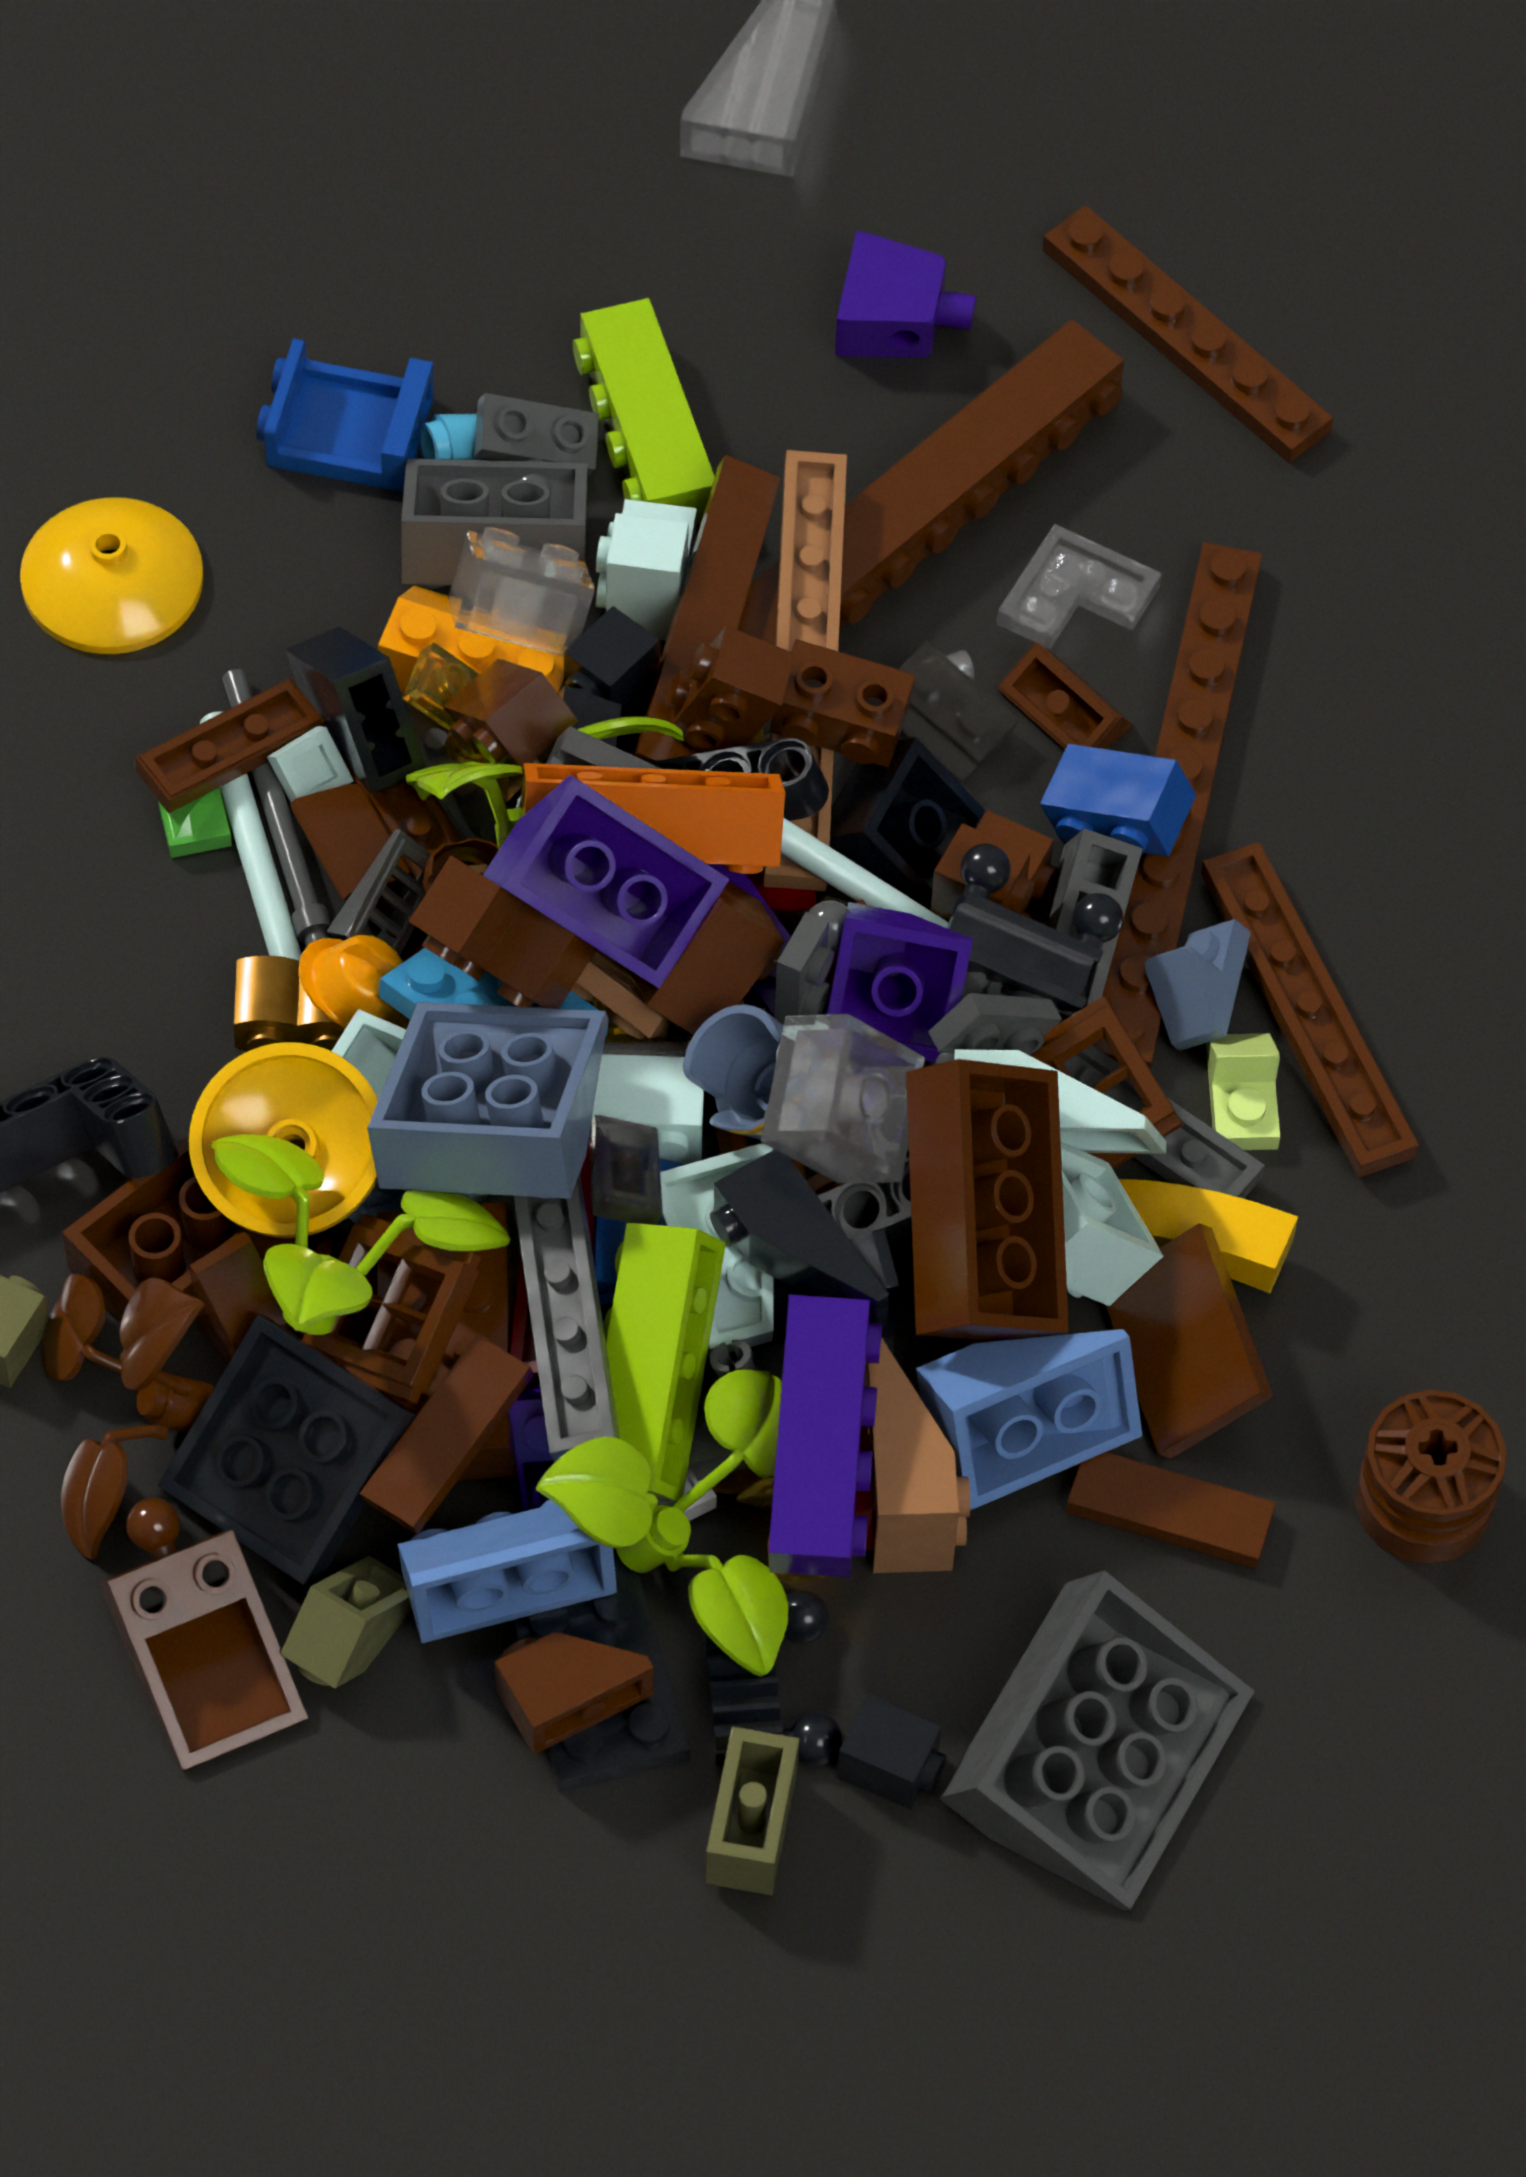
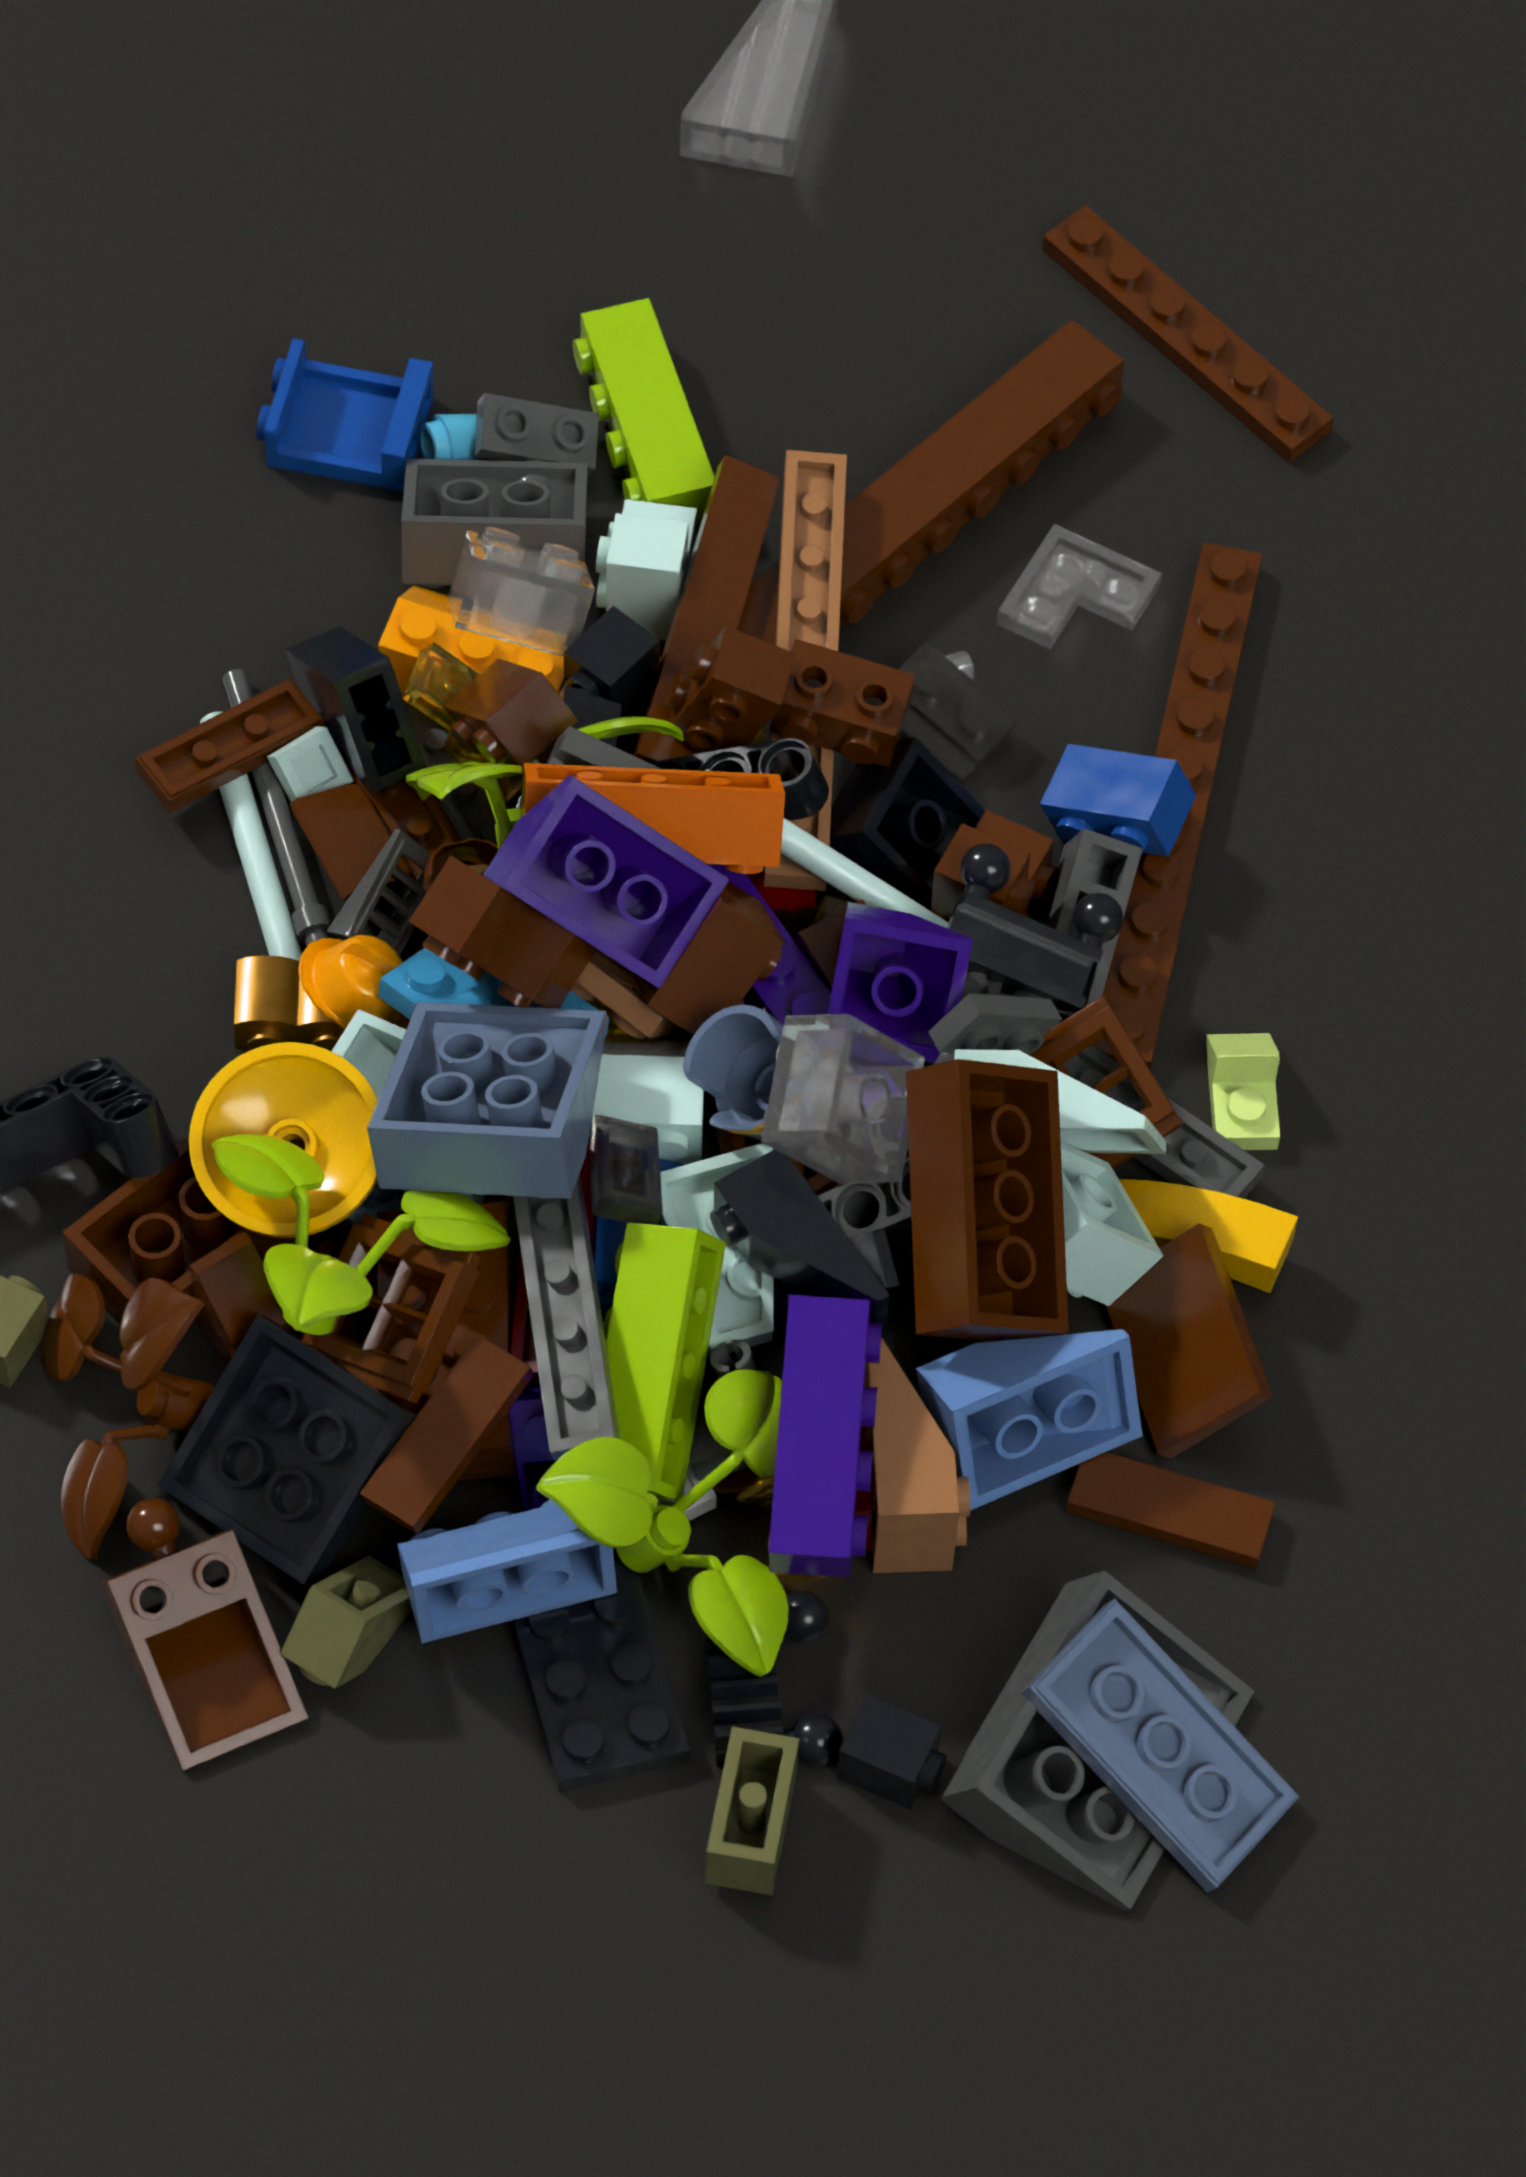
yellow dish [20,497,203,654] -> none
bright green tile [158,788,232,858] -> none
reddish brown slope [495,1632,654,1755] -> none
dark grey plate [775,901,850,1034] -> none
dark purple torso [835,231,977,358] -> none
reddish brown slope [997,641,1133,749] -> none
sand blue slope [1145,919,1251,1051] -> none
reddish brown plate [1201,842,1419,1178] -> none
reddish brown wheel [1355,1389,1507,1564] -> none
none -> sand blue tile [1021,1599,1299,1892]

